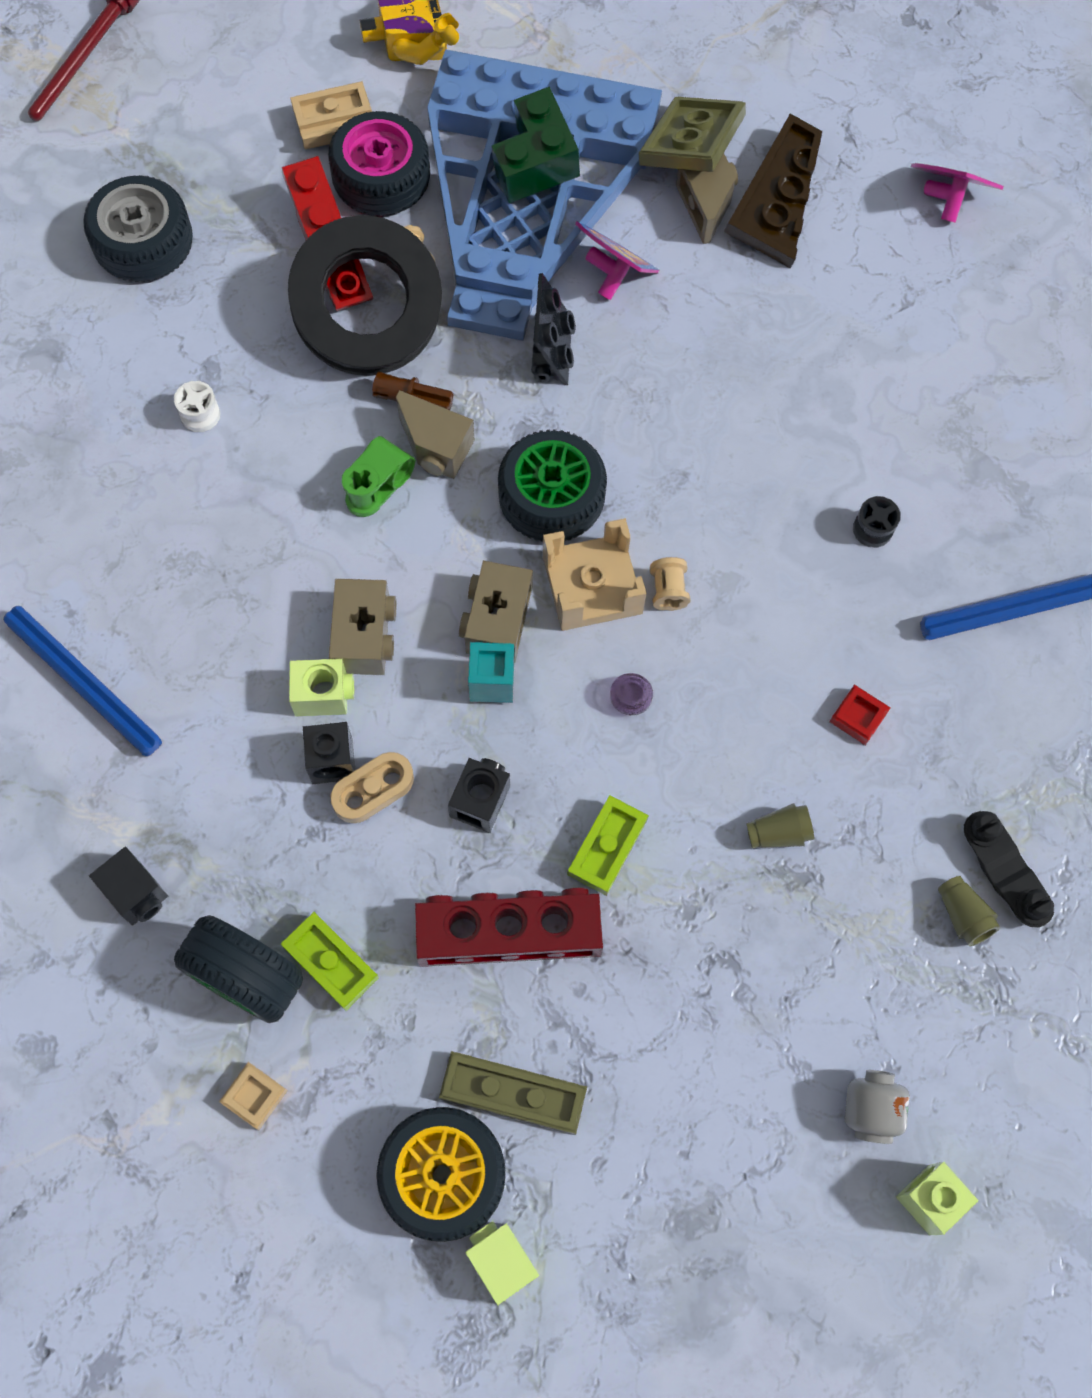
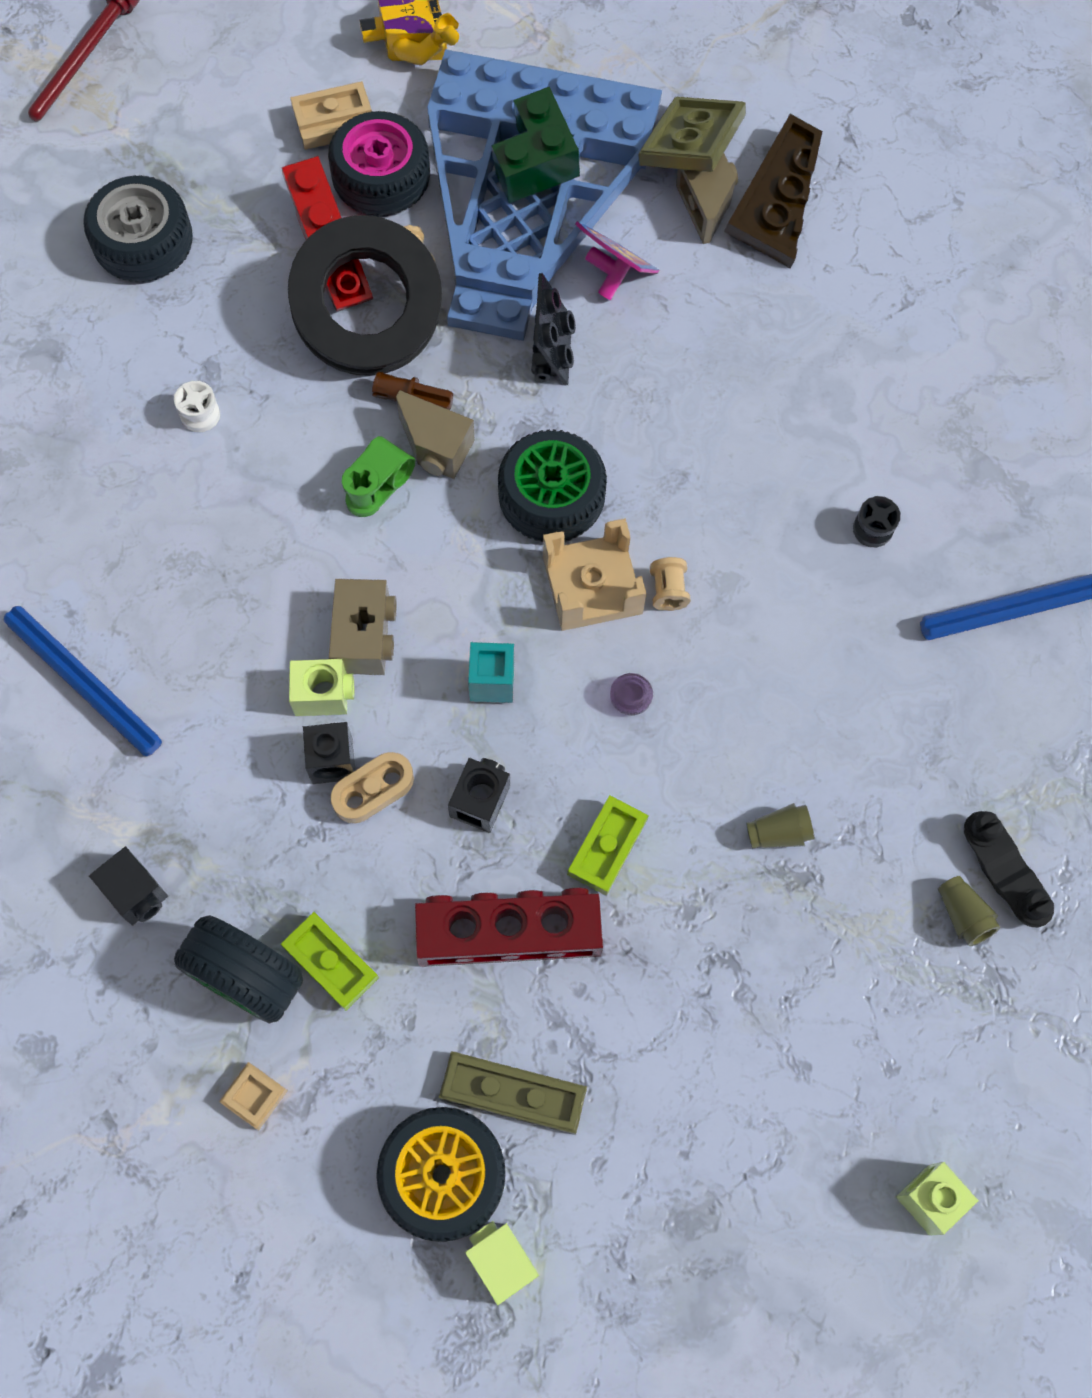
dark tan brick [459,560,533,663] -> none
red tile [829,684,891,746] -> none
light grey head [844,1070,910,1144] -> none
dark pink shield [911,163,1004,223] -> none

